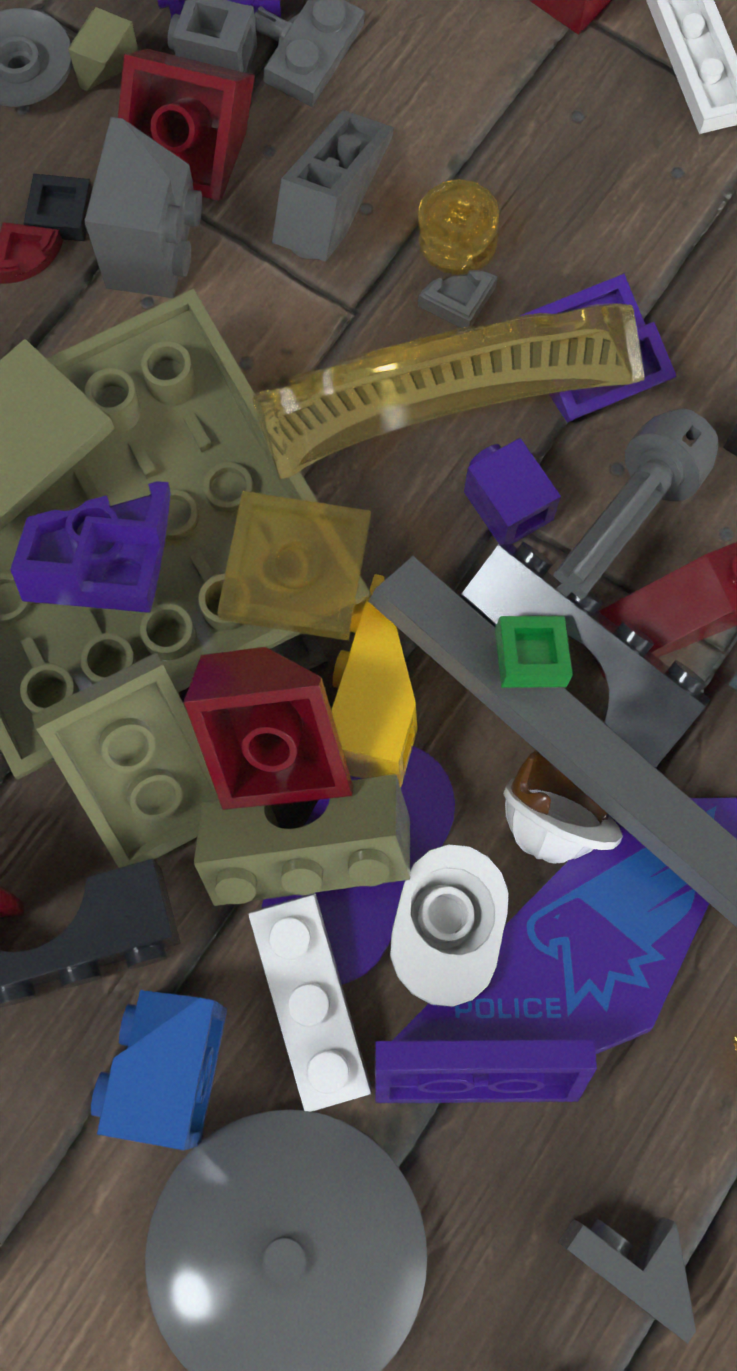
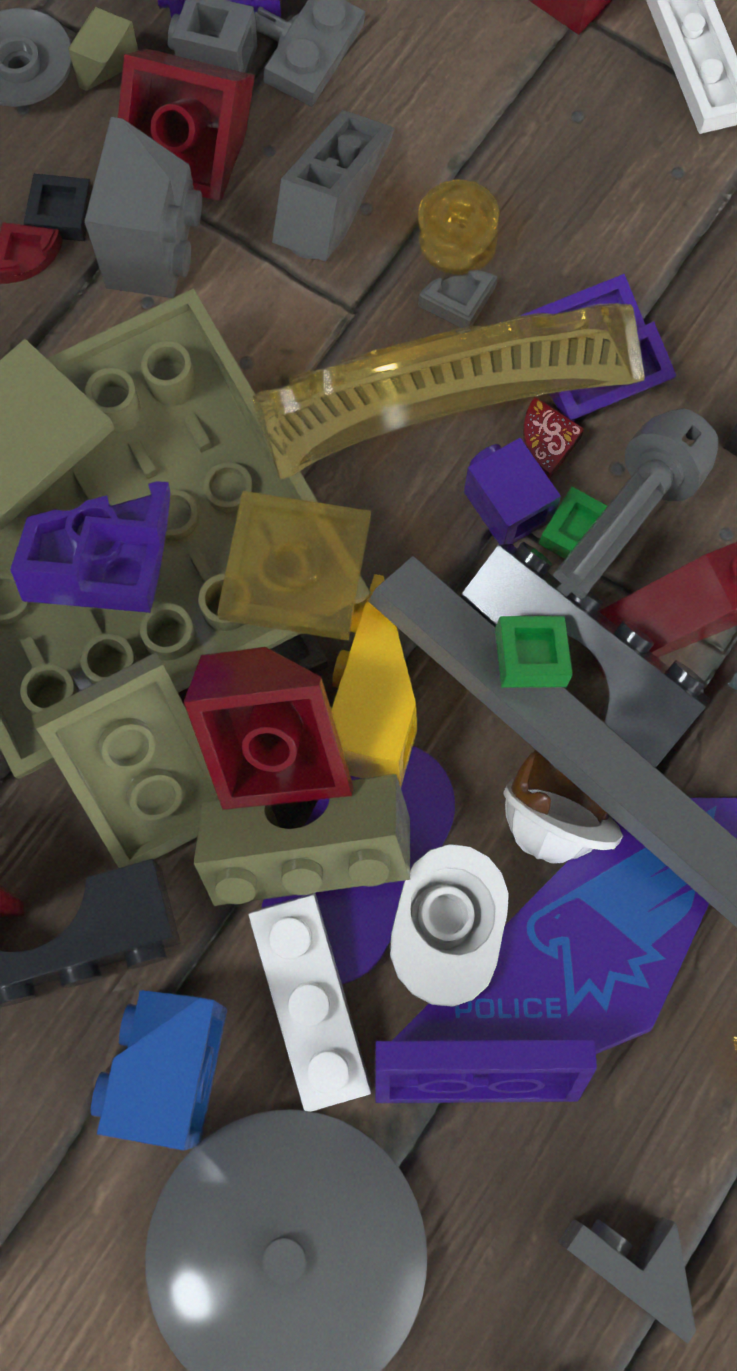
none -> dark red tile [523,397,584,480]
none -> green plate [539,486,607,559]

